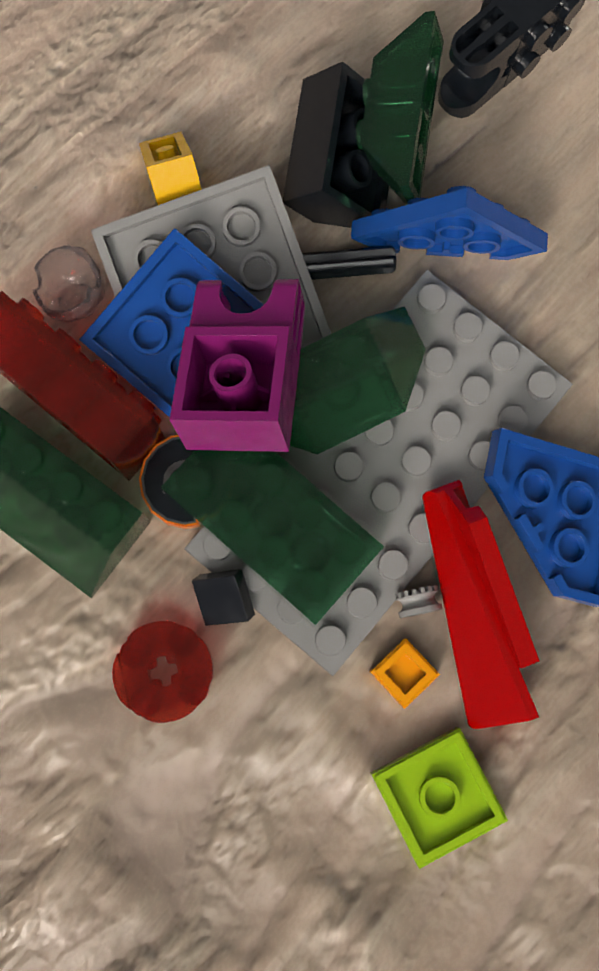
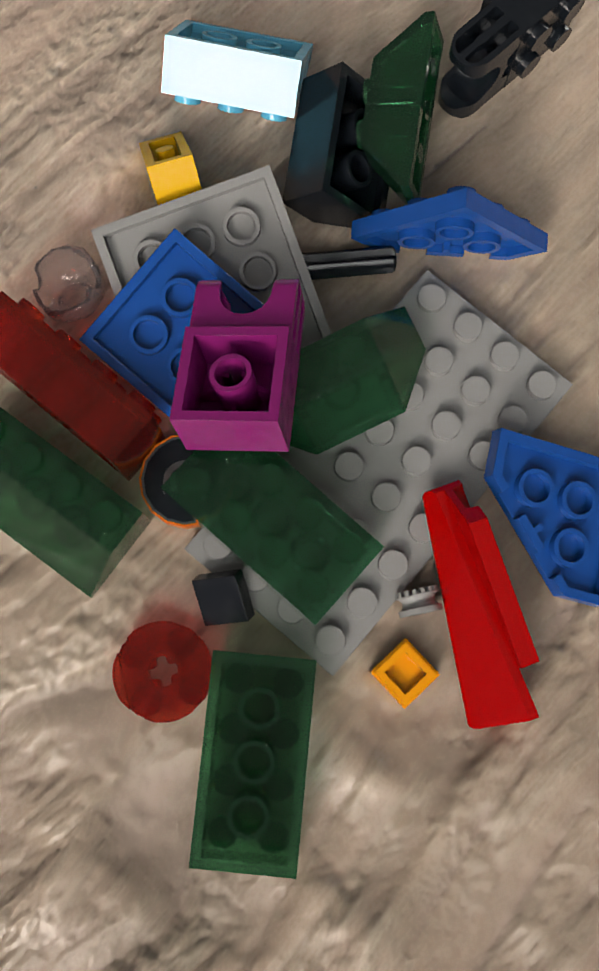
lime tile [371,727,508,869] -> none
none -> slope [161,20,313,122]
none -> clear green brick [189,650,317,879]

